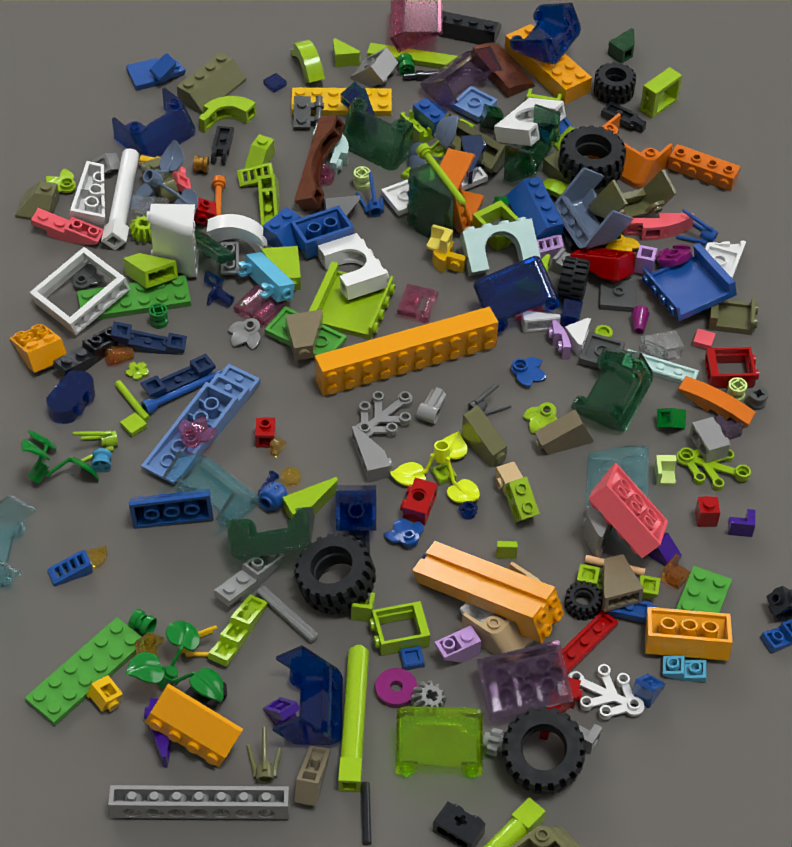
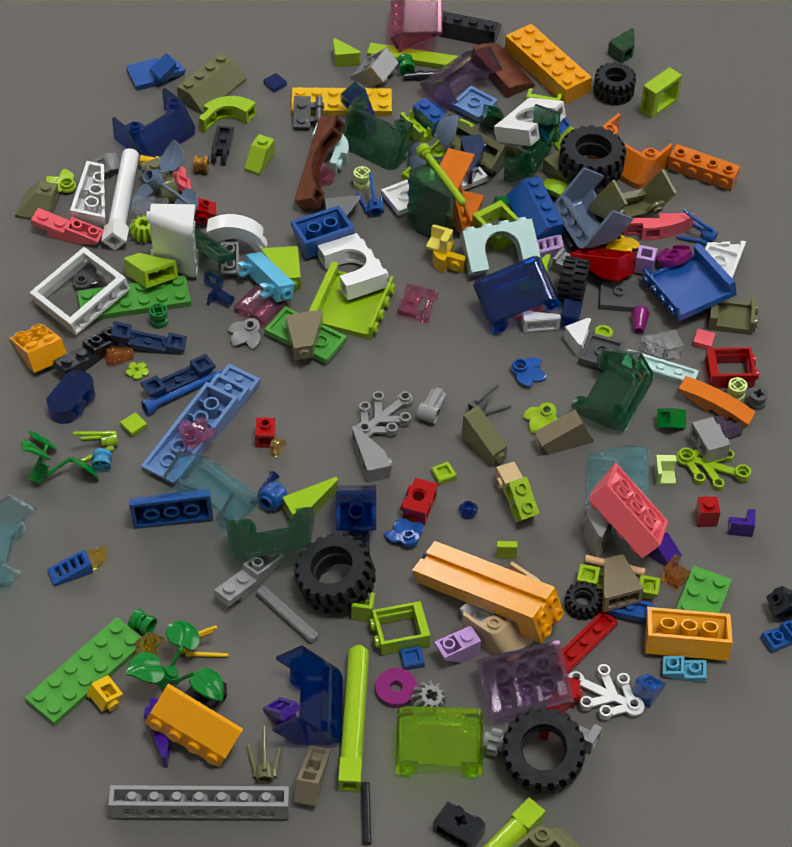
lime bar [115,380,150,422] -> none
lime slope [208,594,268,667] -> none
orange piece [212,175,226,216] -> none
lime slope [237,163,274,188] -> none
lime slope [257,174,280,227] -> none
blue slope [263,207,301,250] -> none
clear yellow tile [281,467,301,487] -> none
lime arch [290,40,325,83] -> none
light orange brick [315,306,498,396] -> none
neon yellow plant [390,431,480,503] -> none
clear blue windscreen [509,3,581,64] -> none
lavender slope [548,320,571,359] -> none
black hinge [601,102,646,133] -> none

